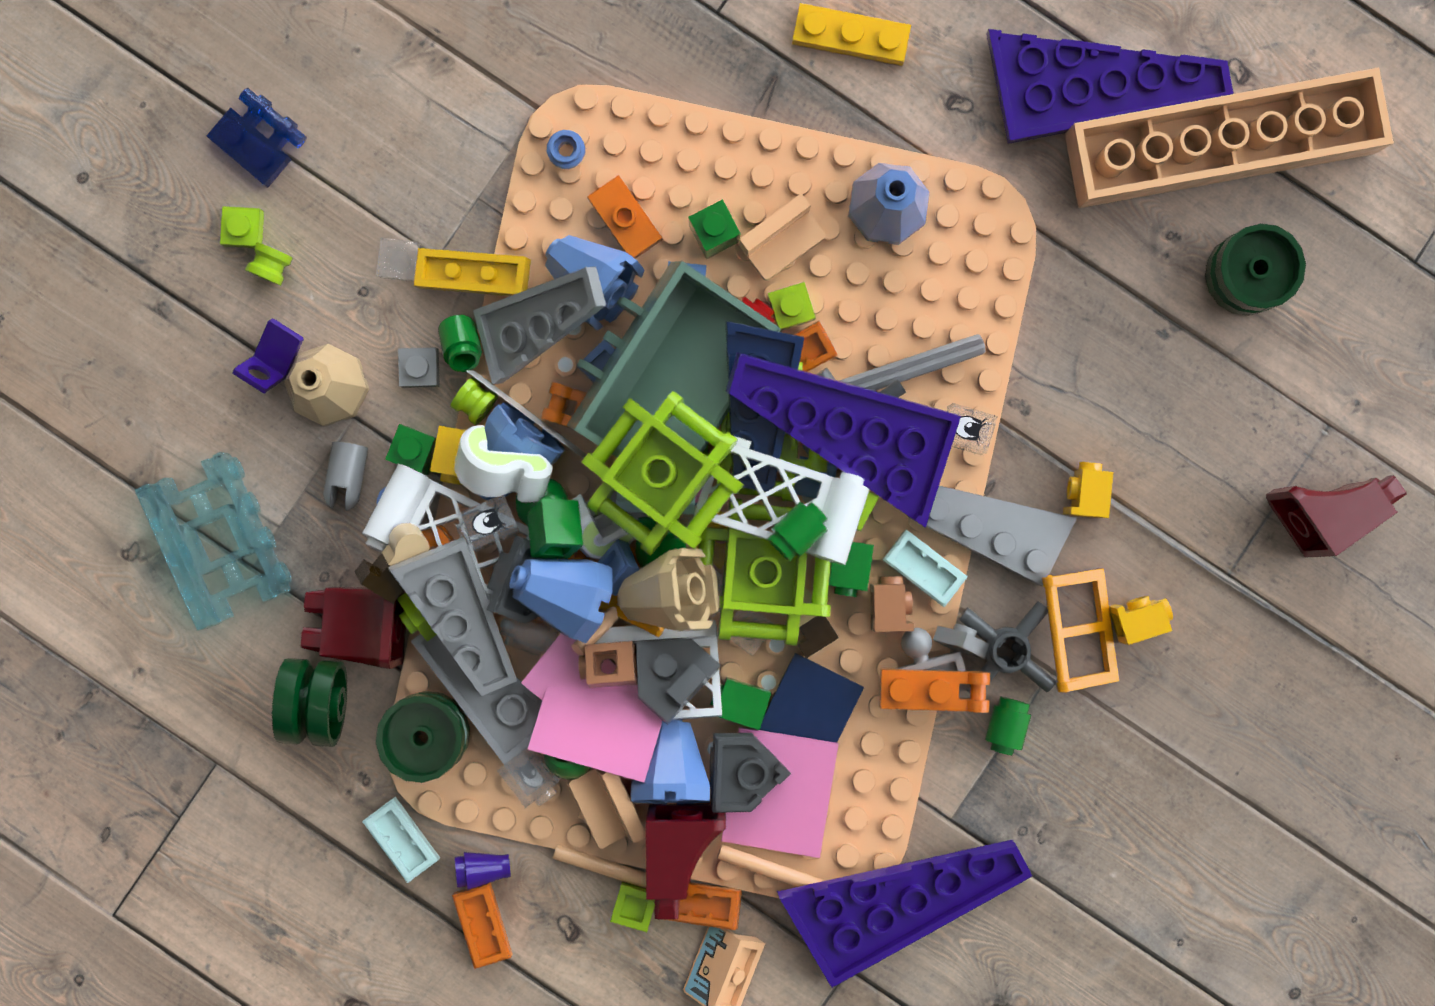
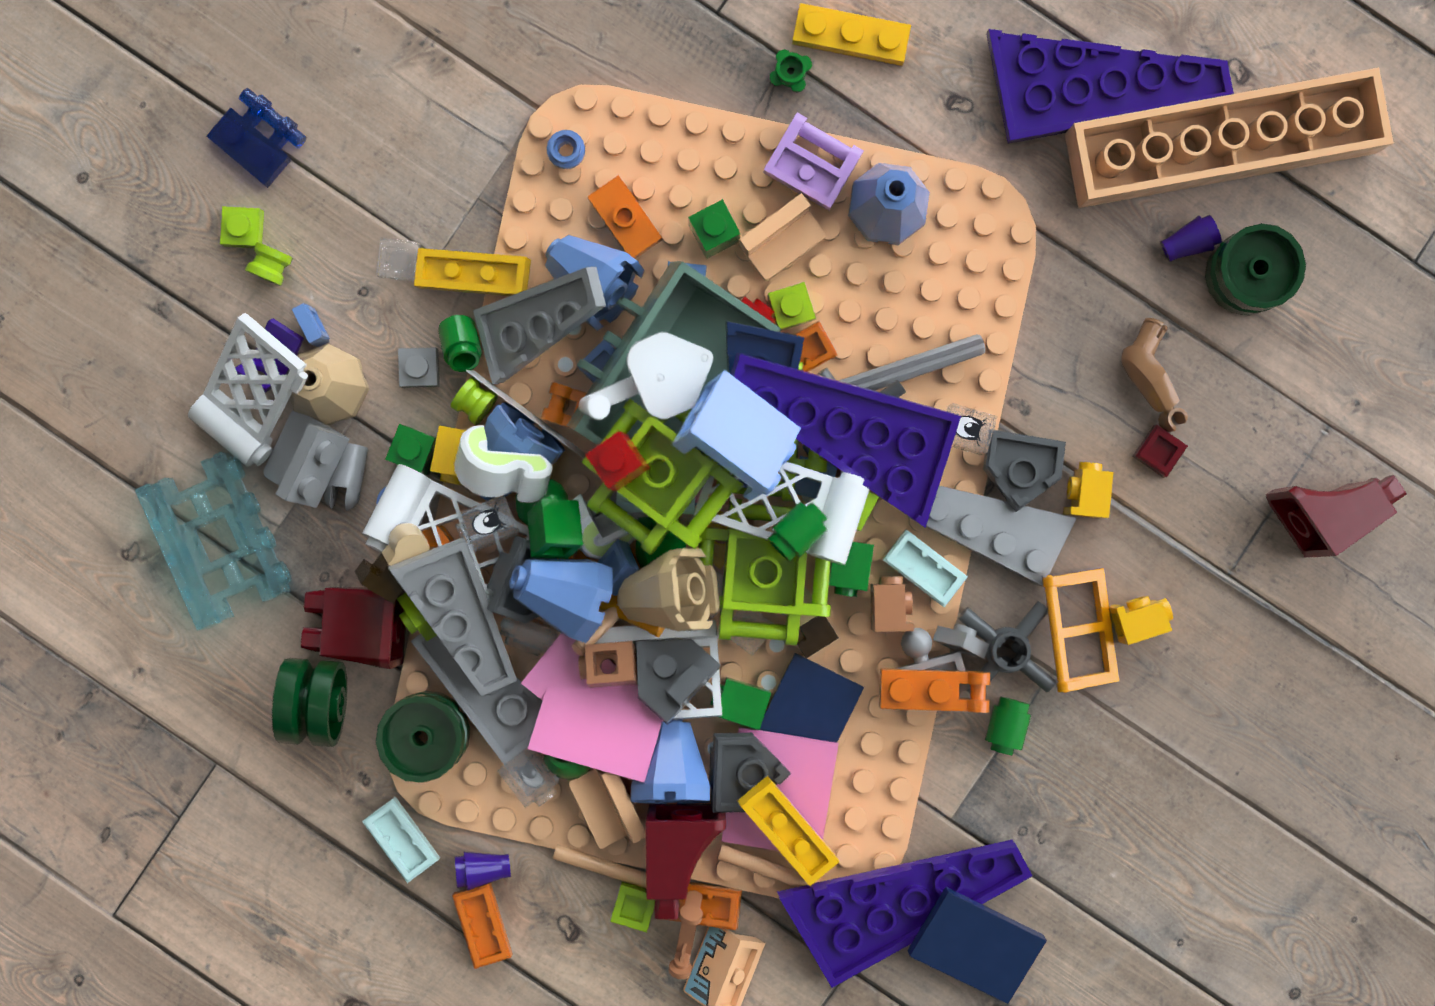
none -> white piece [188,313,309,467]
none -> light grey bracket [264,410,349,508]
none -> medium blue tile [292,303,330,347]
none -> white piece [579,332,713,420]
none -> red brick [585,431,650,491]
none -> nougat piece [668,891,703,979]
none -> light blue panel [672,370,800,501]
none -> yellow plate [737,776,840,886]
none -> lavender plate [763,112,864,211]
none -> green plate [770,49,812,93]
none -> dark blue tile [907,887,1047,1004]
none -> dark grey plate [983,429,1066,512]
none -> medium nougat arm [1121,318,1188,432]
none -> dark red tile [1132,425,1188,478]
none -> dark purple cone [1160,215,1222,262]

